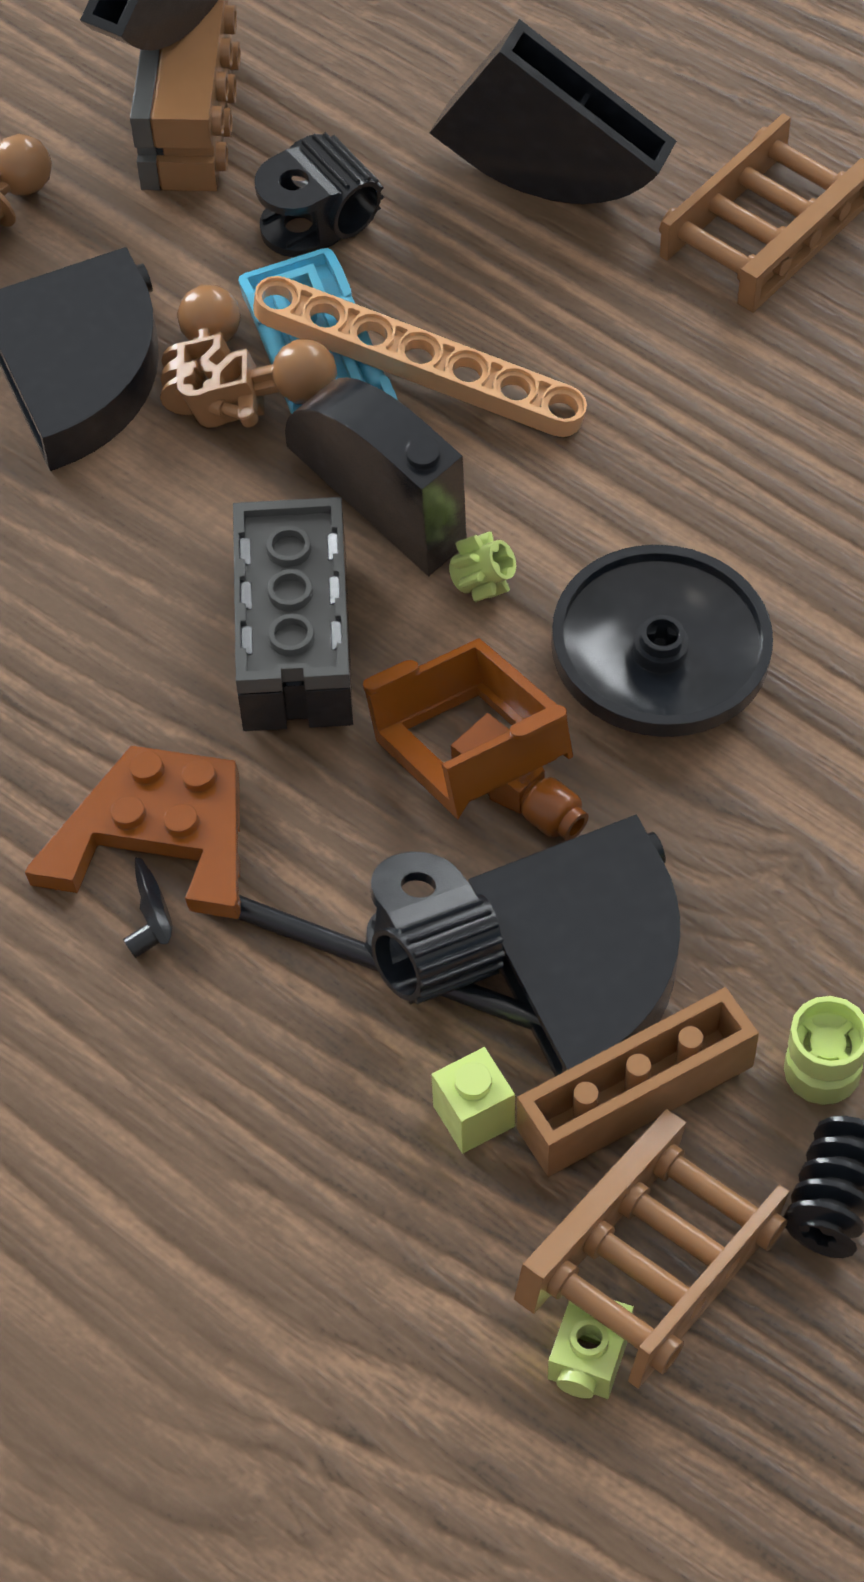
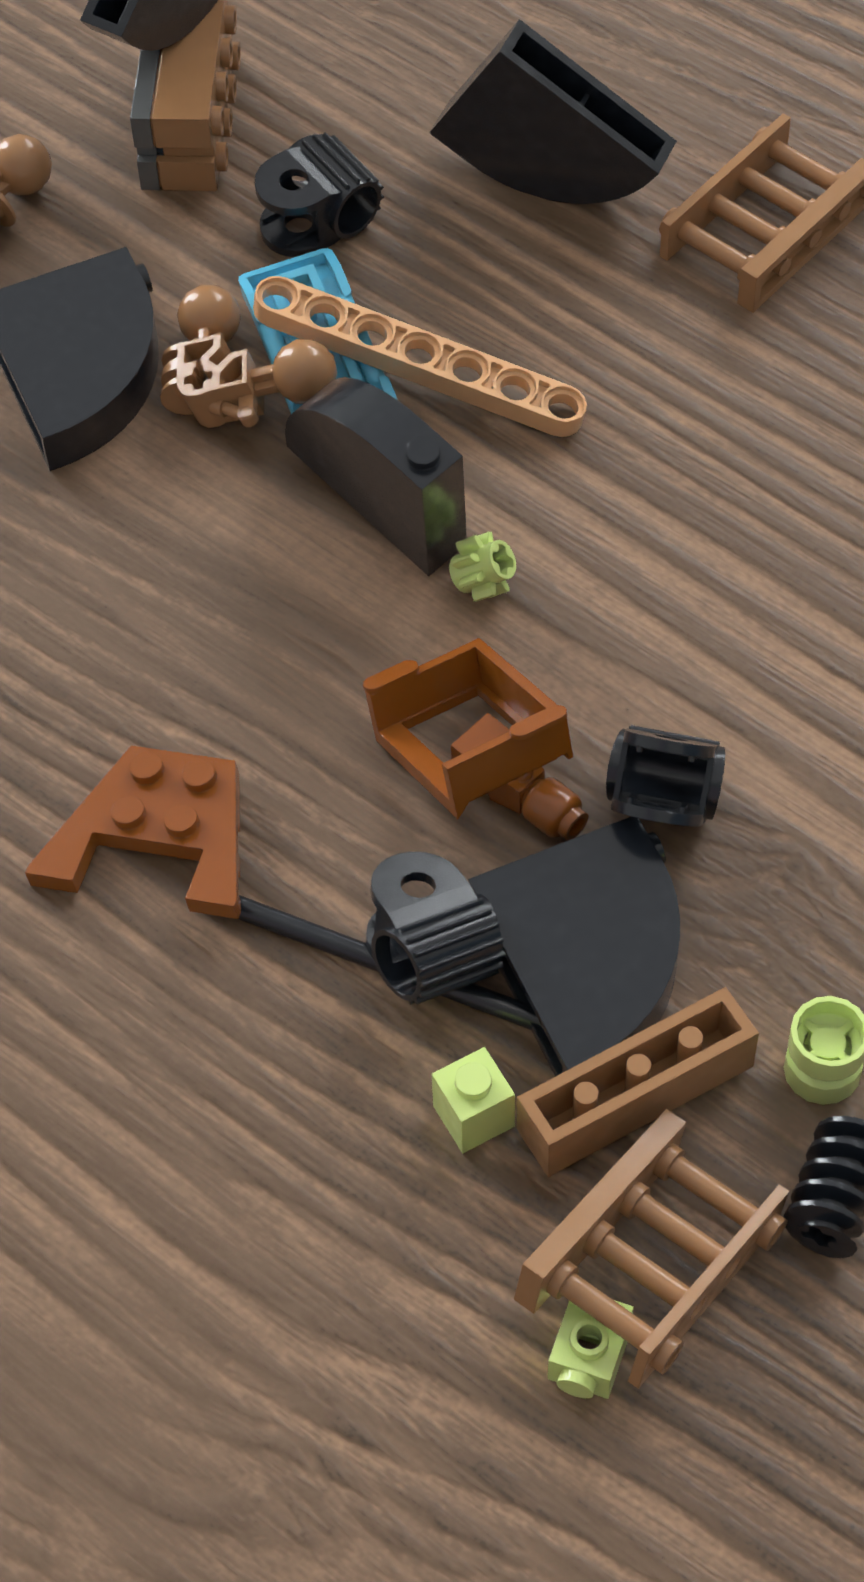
black bar [123,857,173,958] -> none
dark grey piece [233,497,353,731] -> none
black dish [551,545,773,737] -> none
none -> black piece [606,725,725,827]

